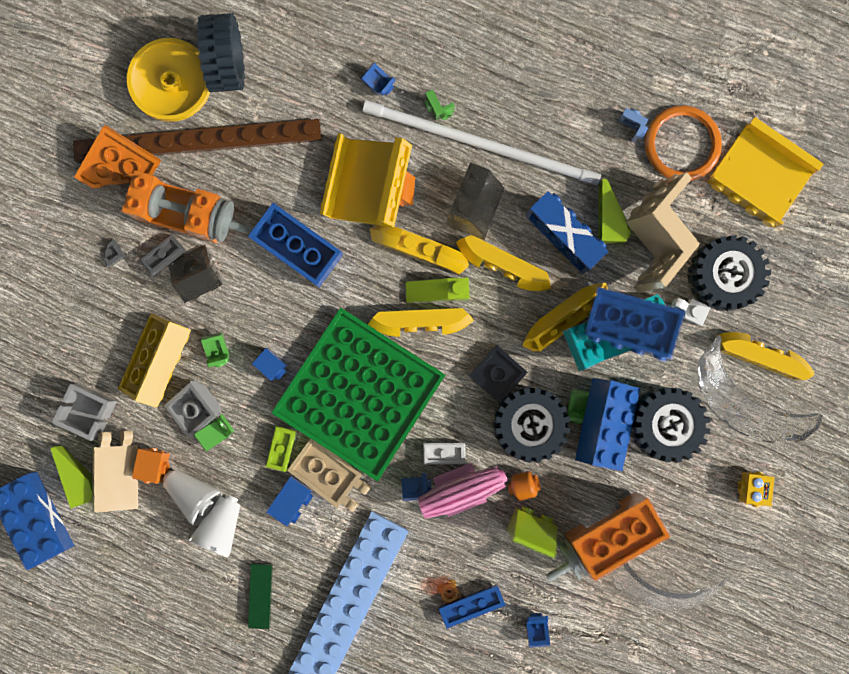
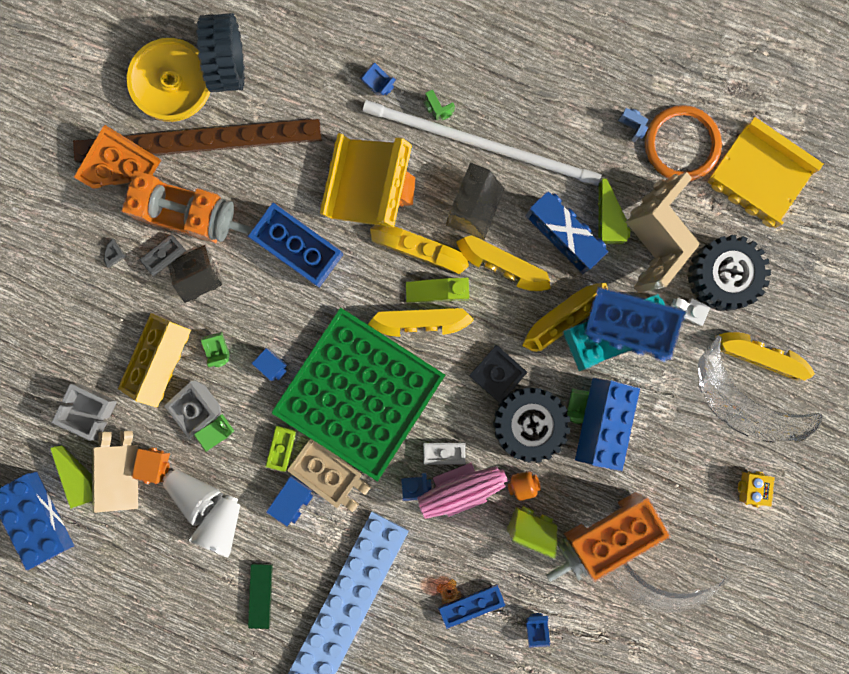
black wheel [631,388,711,463] -> none

